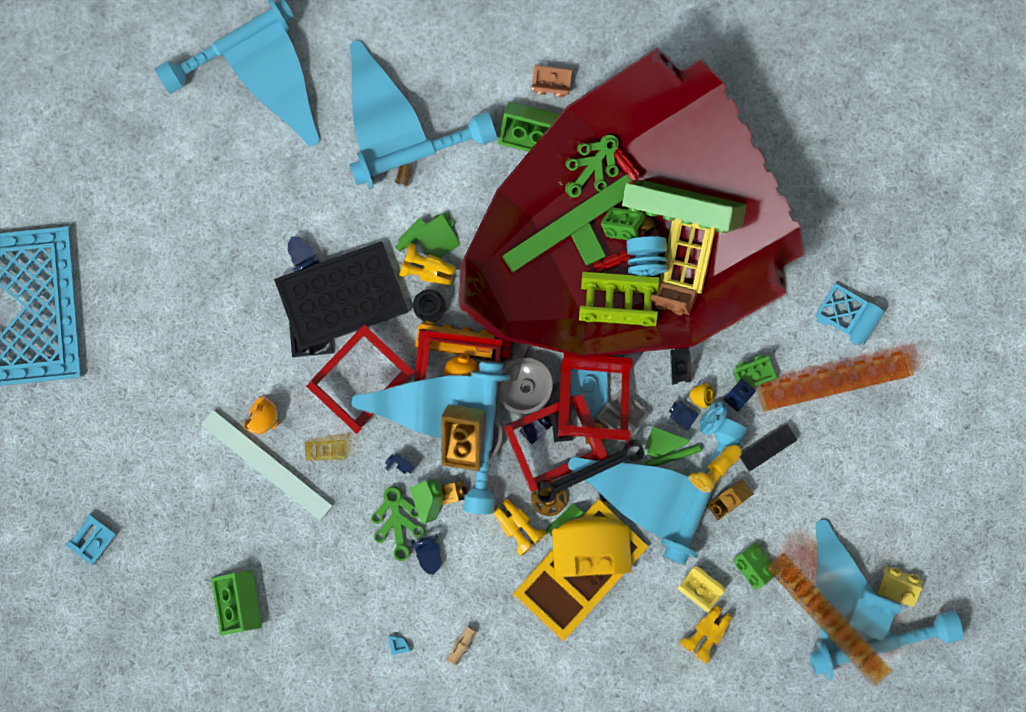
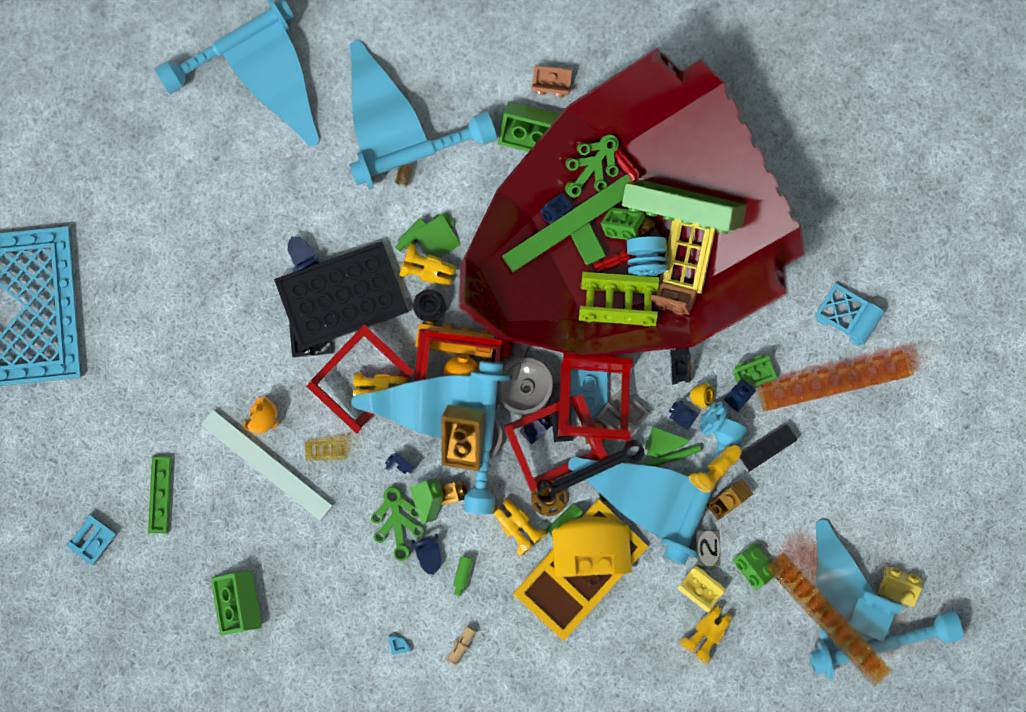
none -> bright green tile [148,456,172,534]
none -> yellow piece [353,372,407,396]
none -> bright green cylinder [453,556,474,596]
none -> dark blue bracket [540,193,574,224]
none -> sticker [697,531,721,566]

